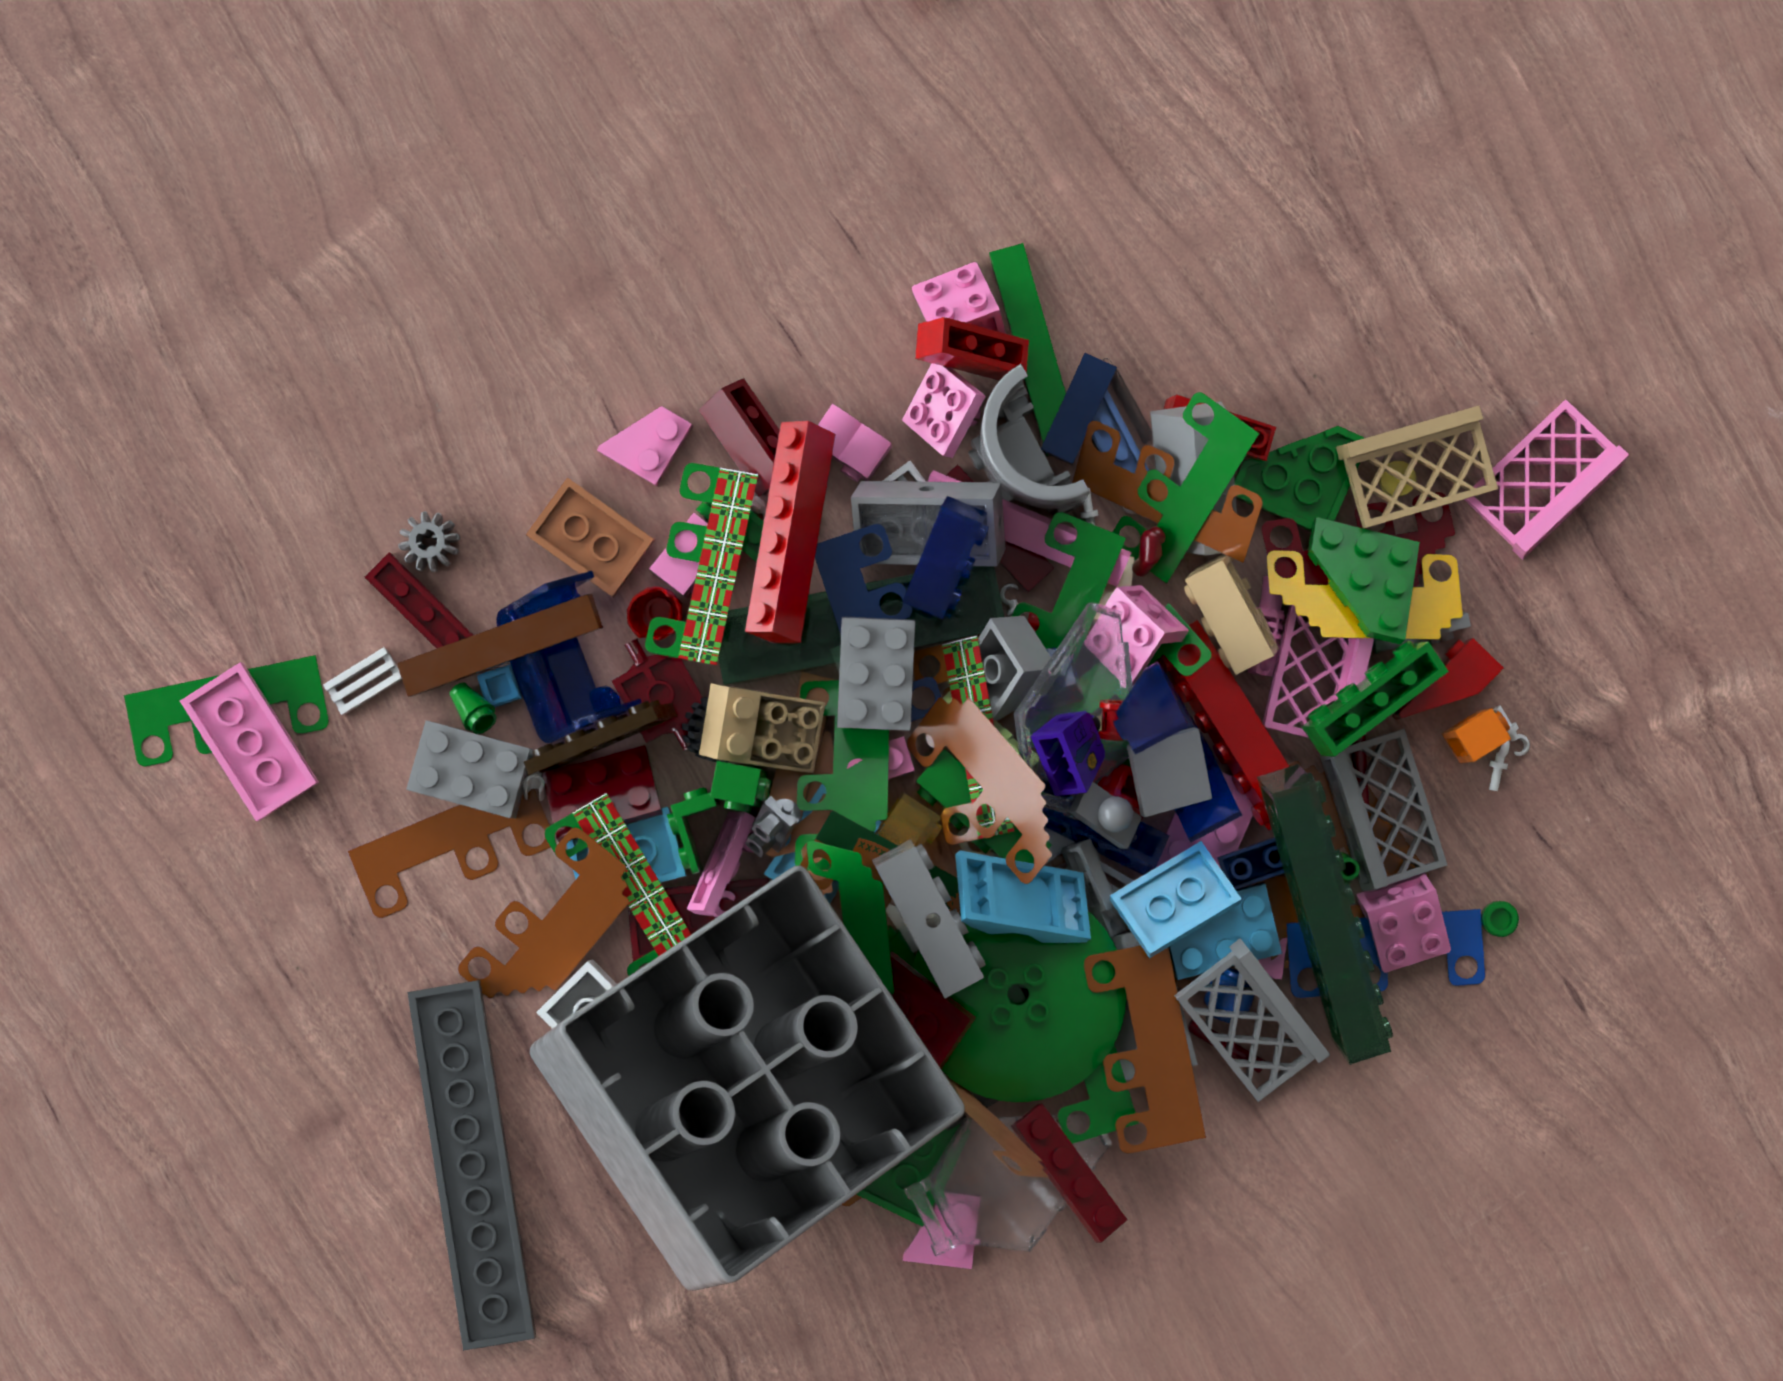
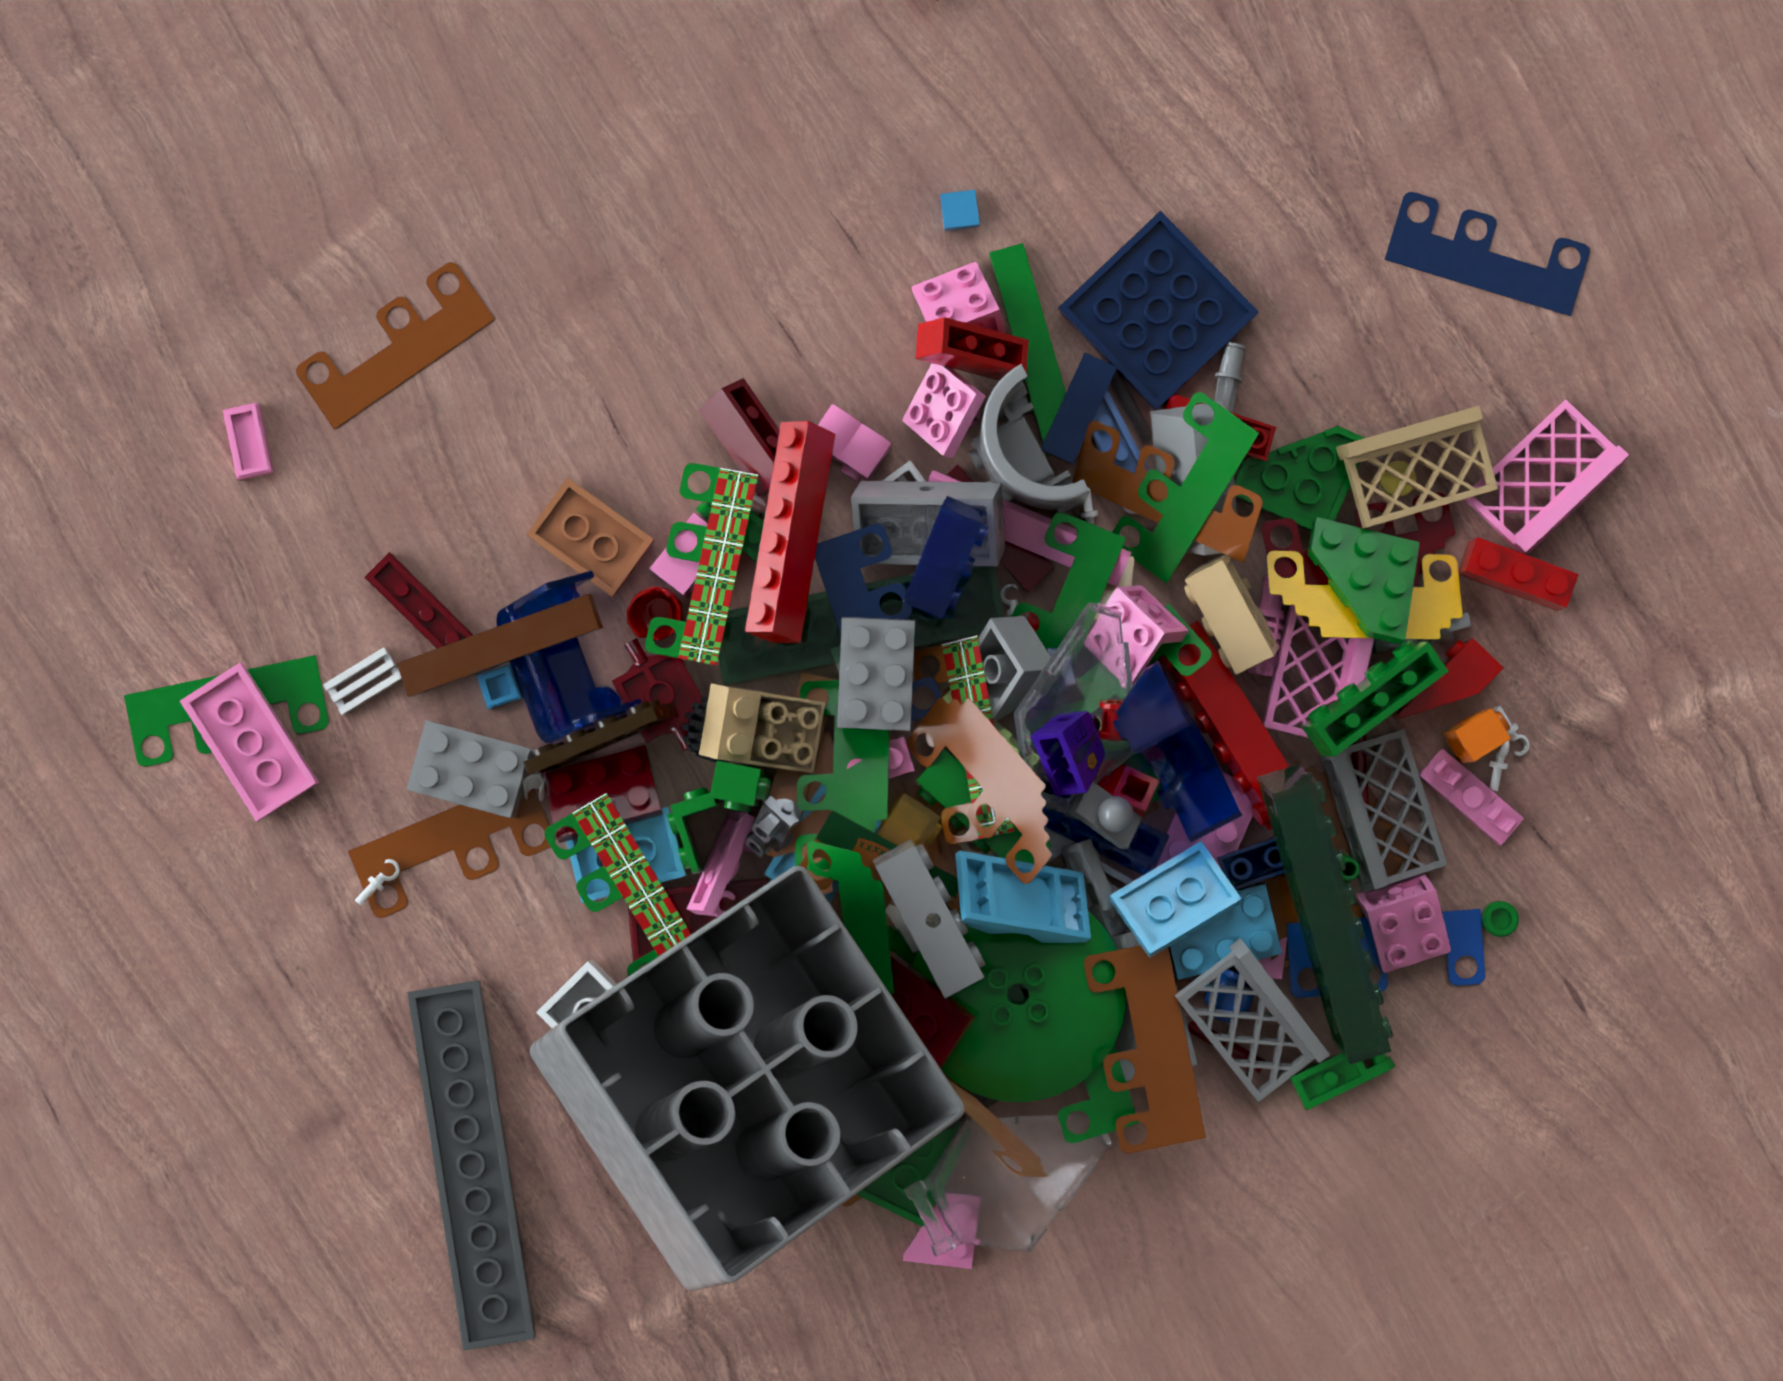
light grey gear [398,511,460,572] -> none
green cone [449,682,497,734] -> none
dark orange piece [458,828,629,999] -> none
bright pink wing [597,406,693,486] -> none
dark red plate [1011,1103,1128,1243] -> none
light grey tile [1127,727,1212,817] -> none
dark red arm [1132,527,1166,577] -> none
none -> bright pink tile [223,403,274,480]
none -> dark orange piece [296,262,494,429]
none -> white hand [355,859,400,906]
none -> dark azure tile [940,190,980,231]
none -> dark blue plate [1058,210,1259,411]
none -> light grey axle [1214,342,1246,412]
none -> green plate [1290,1033,1395,1110]
none -> dark blue piece [1385,192,1590,316]
none -> bright pink plate [1419,748,1524,846]
none -> red brick [1458,537,1579,611]

